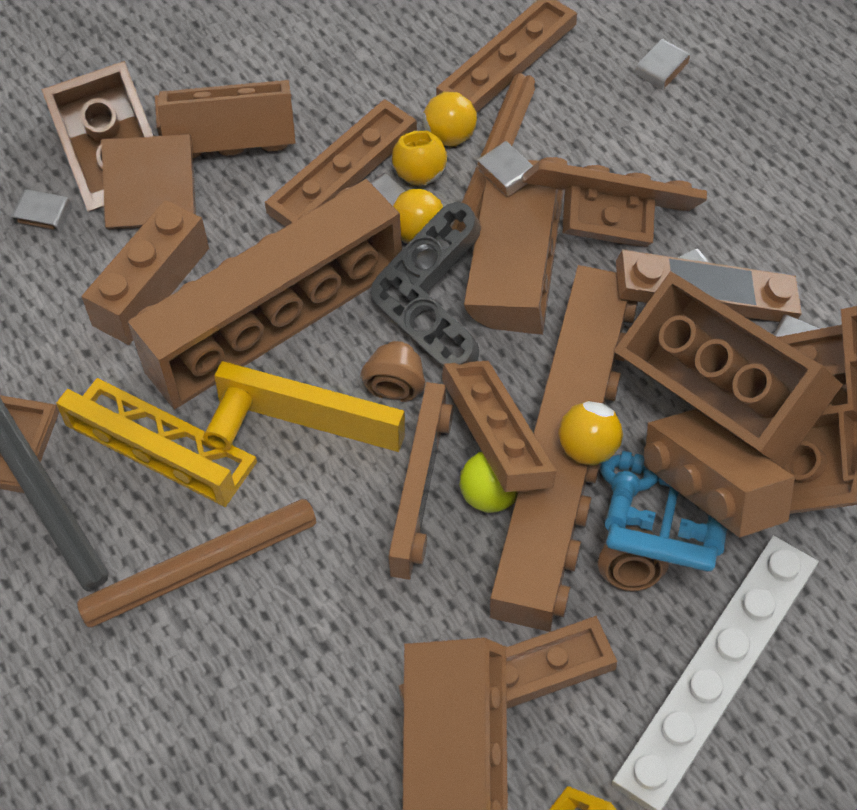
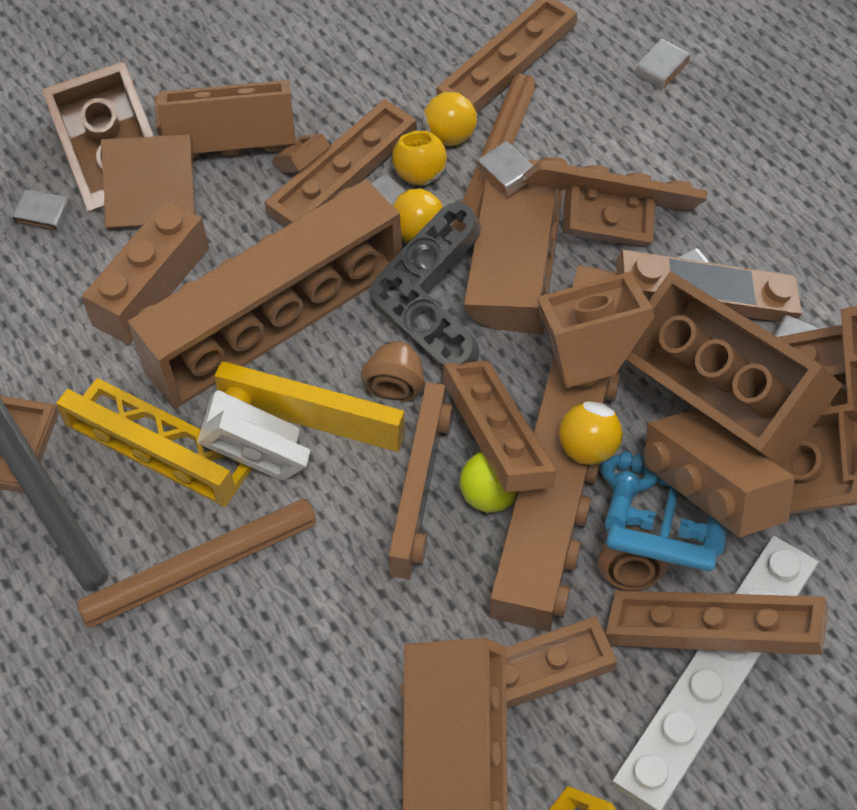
none -> white panel [197,390,310,480]
none -> medium nougat tile [272,133,331,173]
none -> medium nougat slope [537,272,655,388]
none -> medium nougat plate [606,590,828,655]

